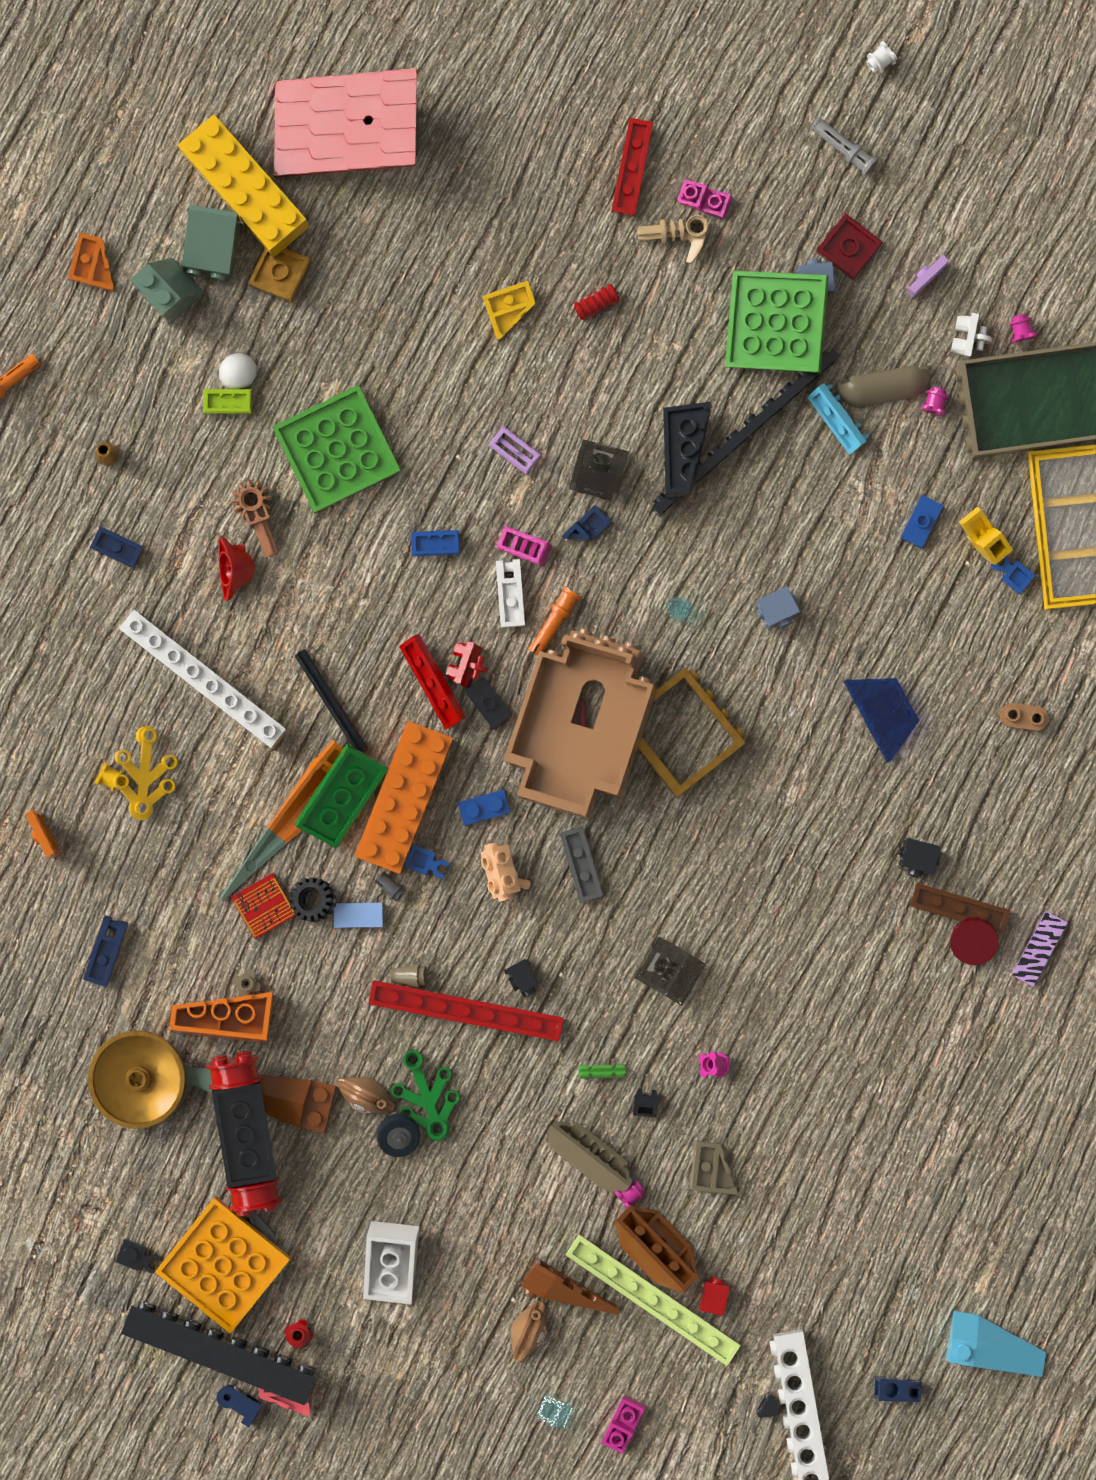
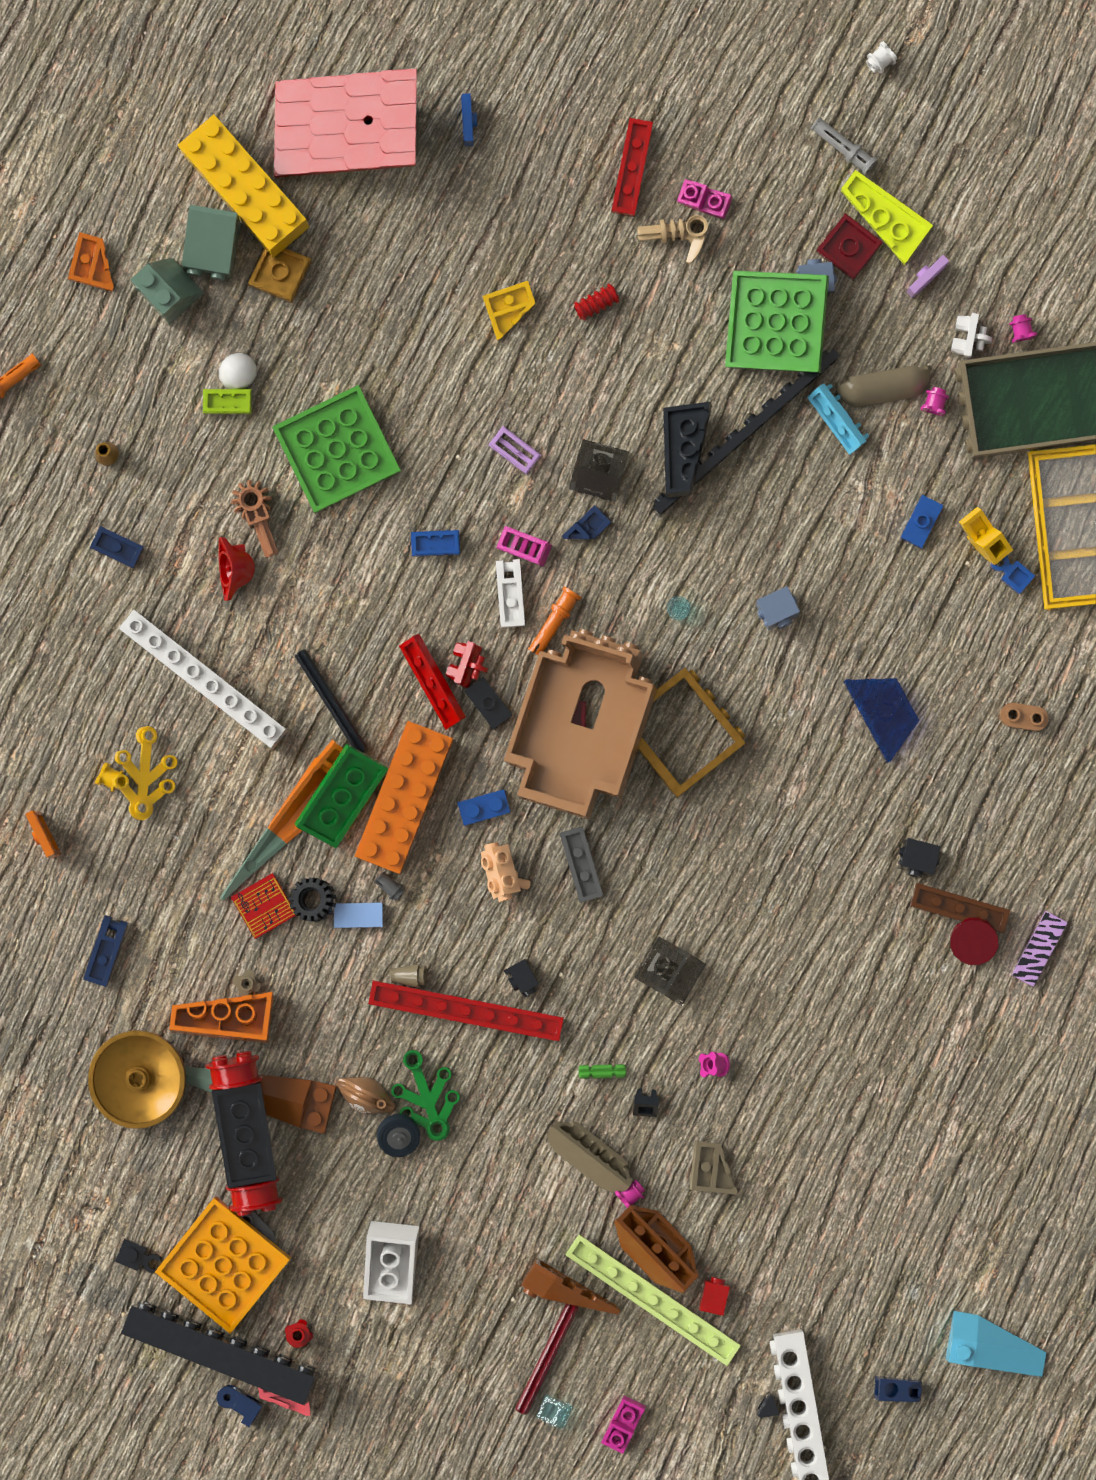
blue plate [404,844,450,879] -> none
medium nougat hat [511,1299,547,1362] -> none
none -> blue plate [461,93,477,147]
none -> dark red axle [516,1304,579,1415]
none -> neon yellow wing [841,170,933,265]

